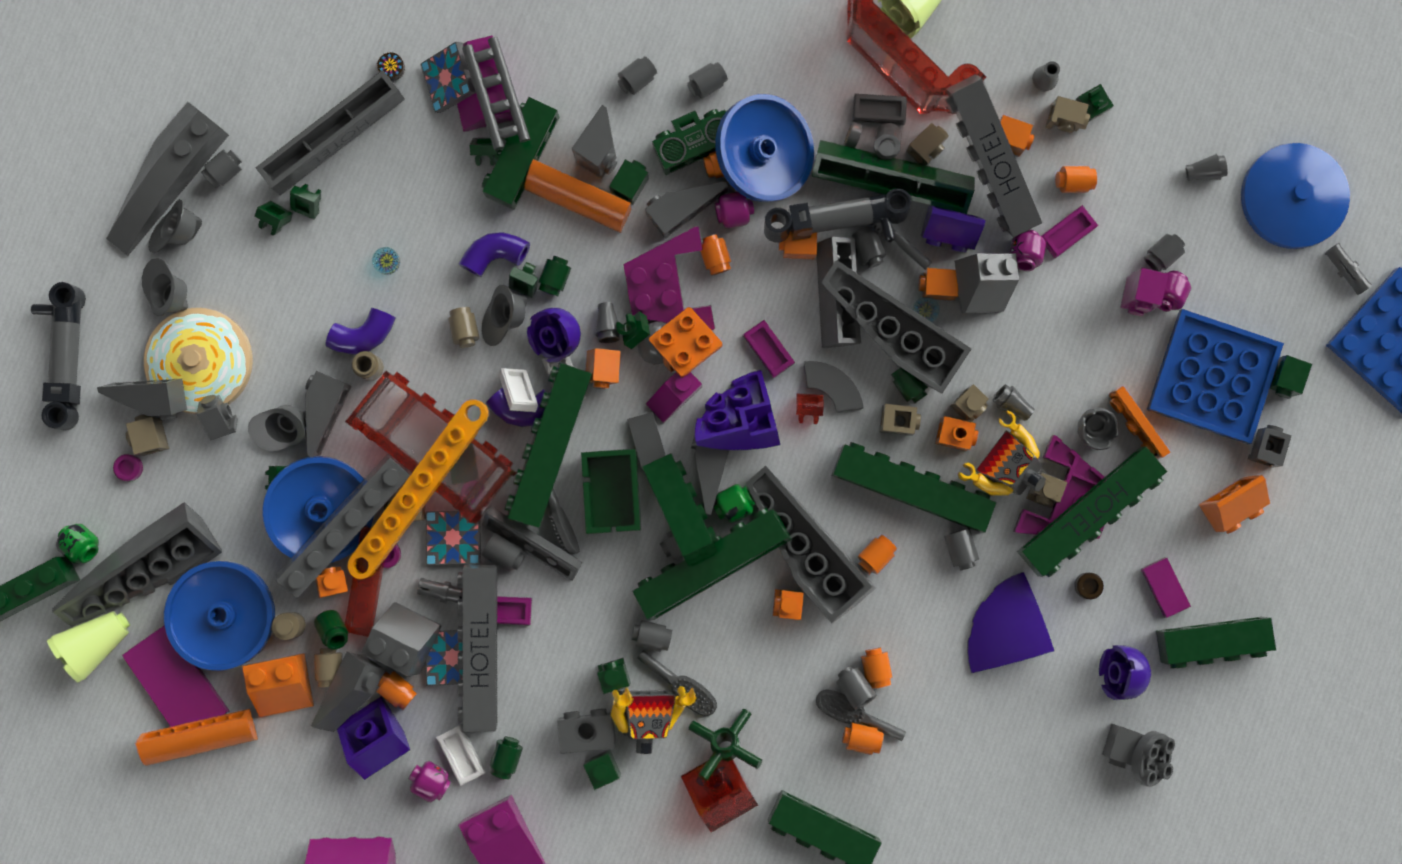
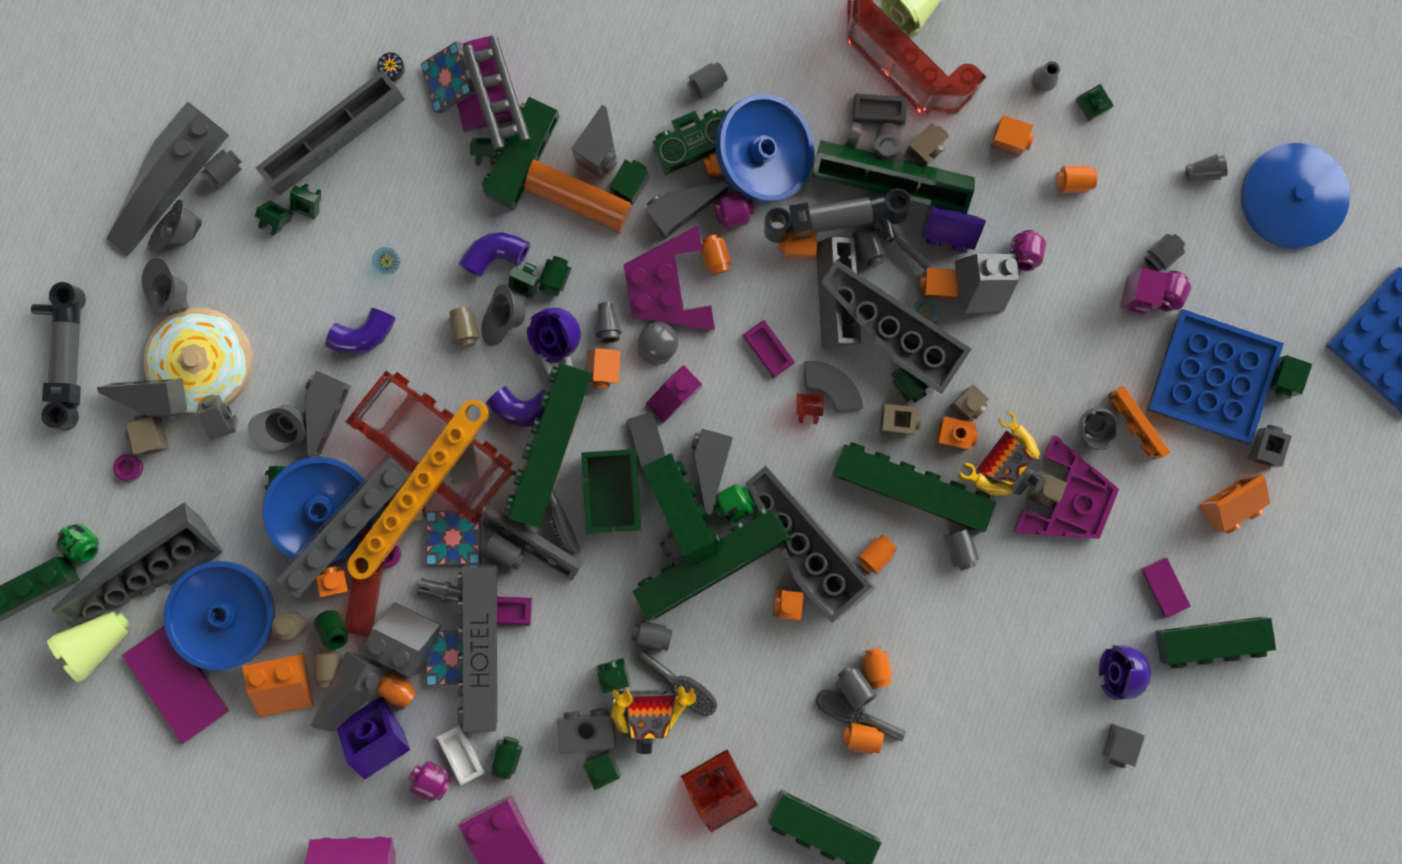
orange brick [135,709,258,766] -> none
dark tan brick [352,351,384,381] -> none
white tile [499,368,538,412] -> none
dark green tile [616,311,650,350] -> none
dark grey brick [617,56,657,95] -> none
orange bracket [649,307,723,378] -> none
dark green bar [688,709,763,781] -> none
dark purple brick [695,370,780,450] -> none
dark grey brick [945,74,1042,237] -> none
dark purple brick [967,572,1055,673] -> none
dark grey cone [993,384,1034,421] -> none
dark green brick [1016,447,1168,577] -> none
magenta tile [1042,205,1099,258] -> none
dark tan brick [1045,96,1090,132] -> none
dark brown tile [1075,572,1104,599] -> none
dark grey tile [1131,731,1175,787] -> none
dark grey pin [1325,243,1372,295] -> none

